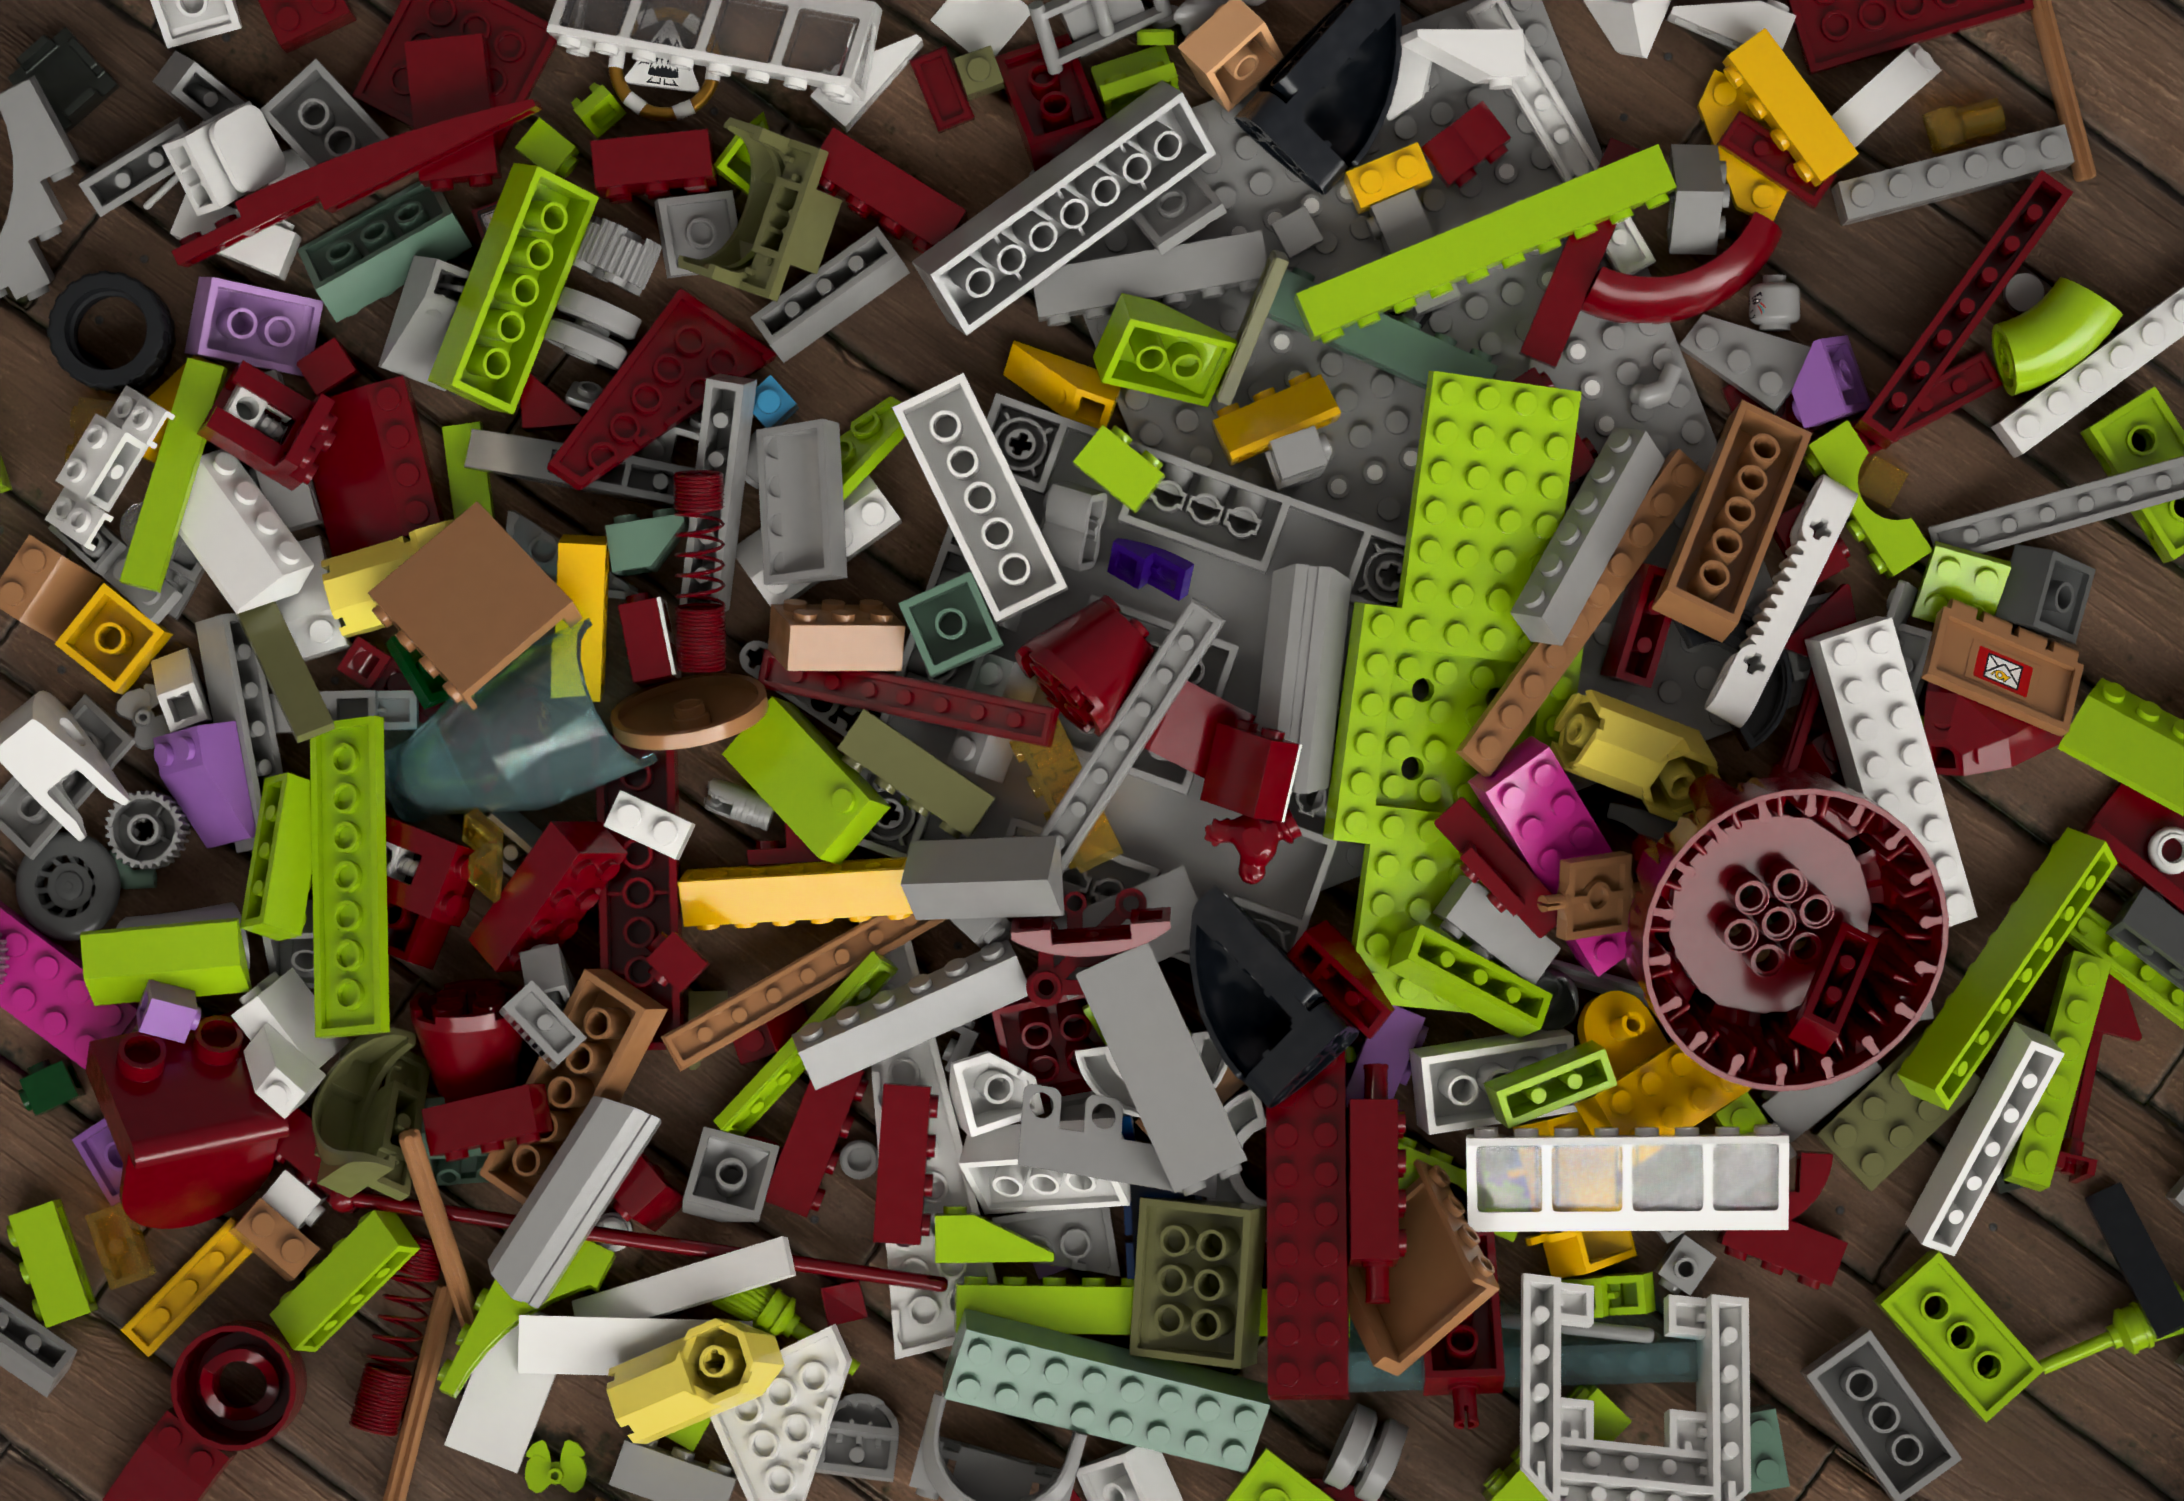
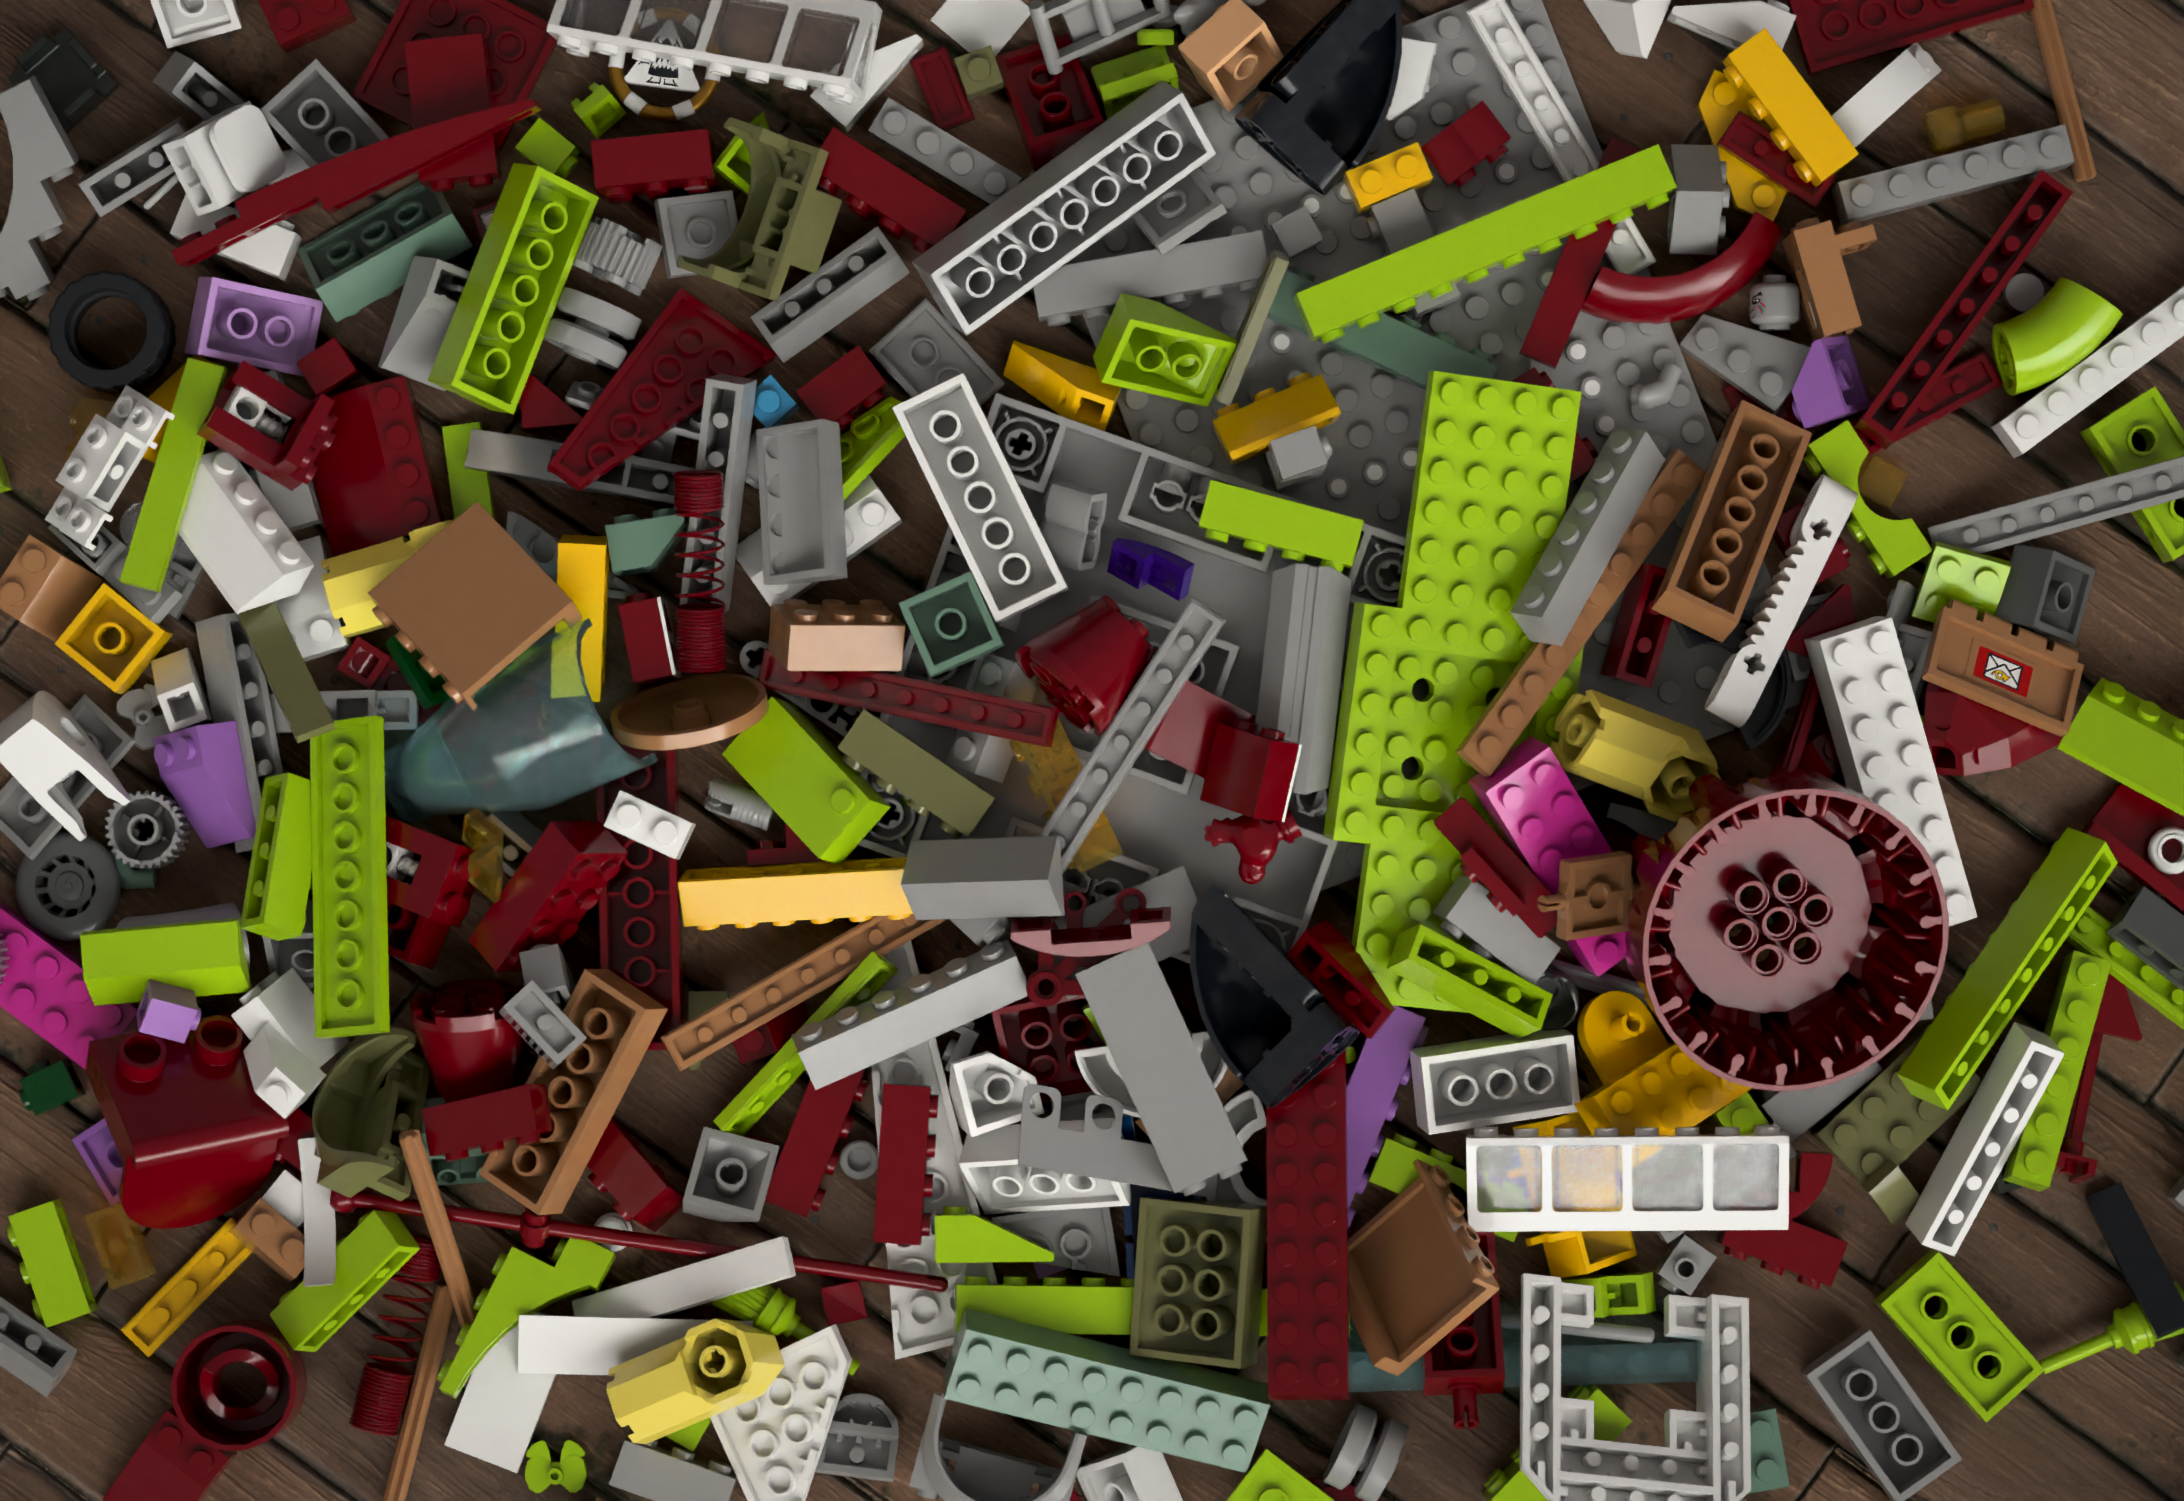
light grey piece [487,1096,661,1309] -> none
dark red brick [646,931,710,993] -> none
lime brick [1073,425,1165,514] -> none
dark red brick [1347,1063,1407,1304] -> none
white slope [1400,29,1527,90] -> none
lime brick [1483,1040,1618,1129] -> none
dark red brick [1788,922,1879,1055] -> none
none -> white sticker [298,1138,336,1287]
none -> dark red brick [796,345,888,430]
none -> light grey brick [868,97,1022,207]
none -> light grey tile [869,299,1005,407]
none -> lime brick [1198,480,1364,573]
none -> medium nougat brick [1782,217,1877,343]
none -> olive slope [1860,1159,1920,1226]

